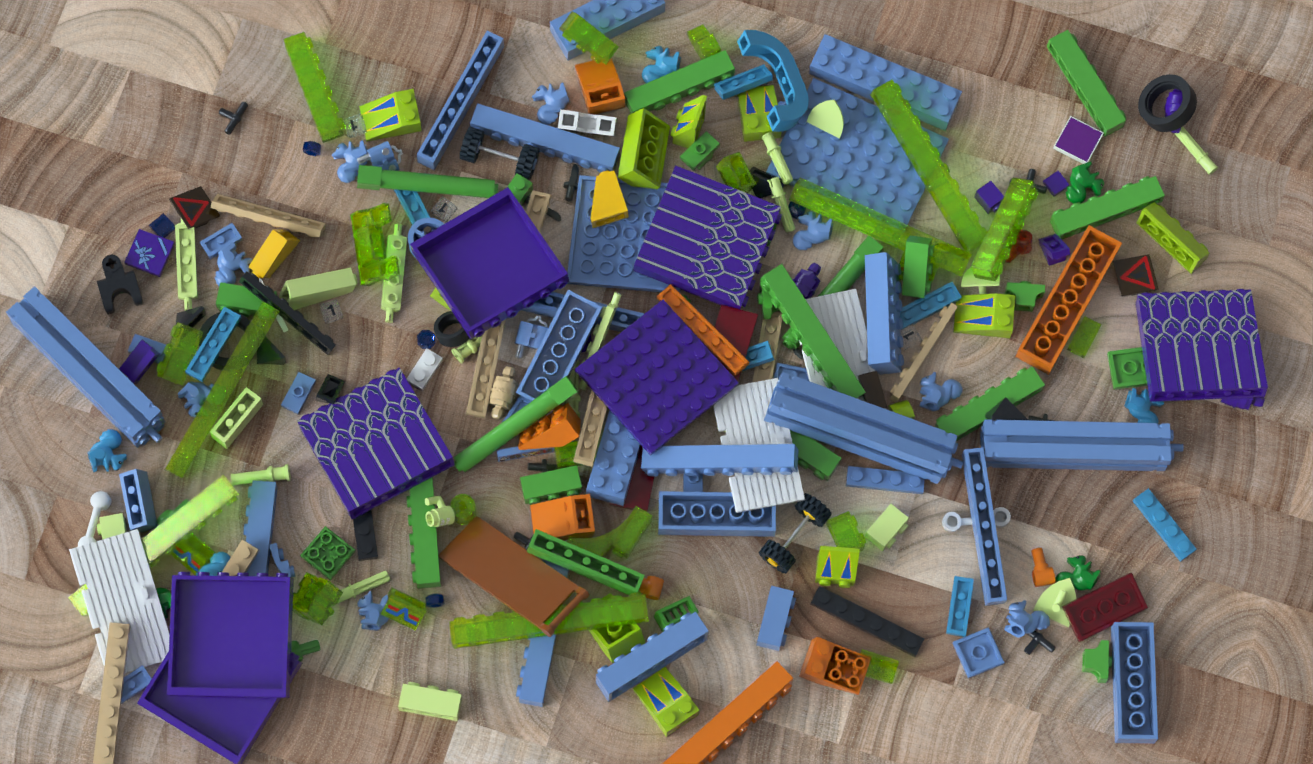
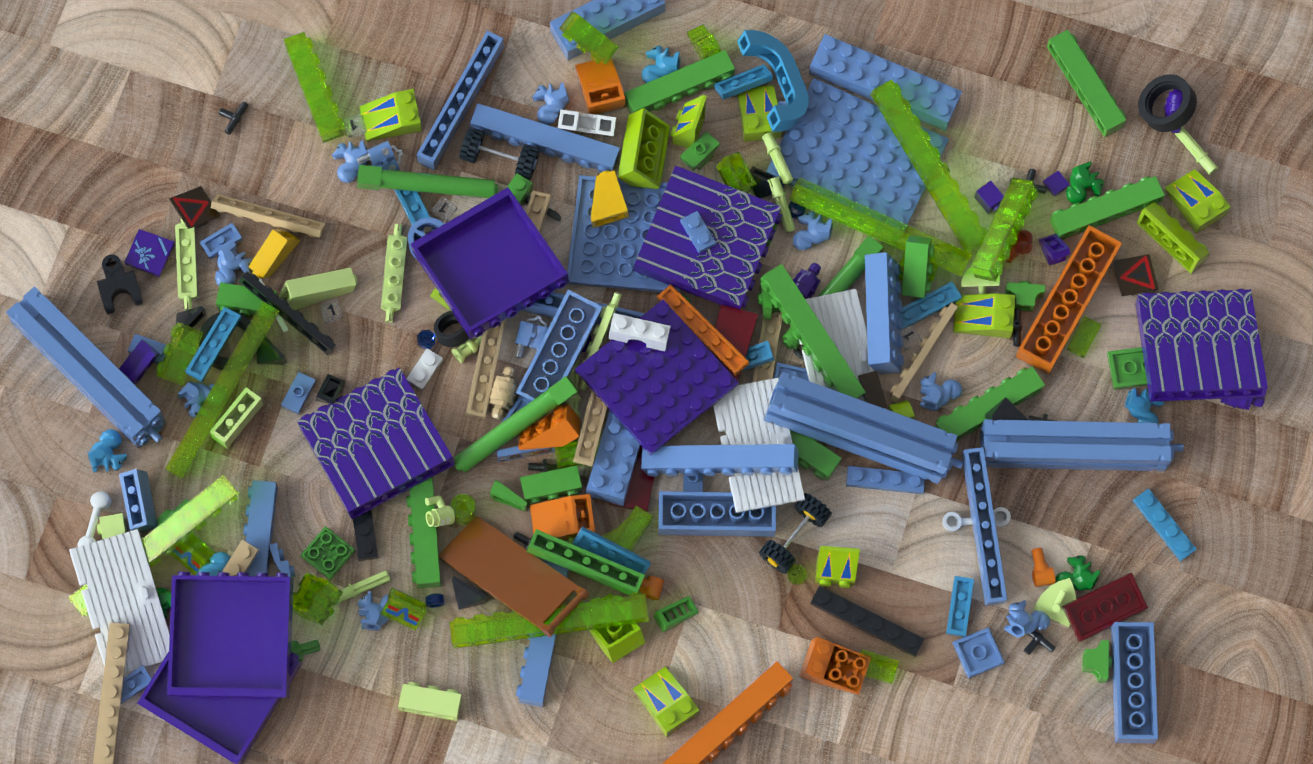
clear blue tile [149,213,175,238] -> none
yellowish green pin [231,464,291,486] -> none
clear blue tile [303,141,322,156] -> none
clear neon green bracket [350,203,400,286] -> none
pearl dark grey piece [563,164,579,201] -> none
medium blue brick [596,612,709,702] -> none
medium blue brick [756,586,796,651] -> none
yellowish green shield [806,100,844,139] -> none
clear neon green brick [826,511,866,552] -> none
yellowish green brick [865,504,909,551] -> none
dark purple tile [1053,116,1104,164] -> none
none -> black slope [452,576,488,610]
none -> bright green slope [490,480,528,512]
none -> dark azure plate [573,526,651,575]
none -> white arch [609,313,670,351]
none -> medium blue plate [680,211,716,253]
none -> clear neon green tile [787,565,807,585]
none -> black piece [1013,309,1023,347]
none -> lime slope [1164,169,1231,234]

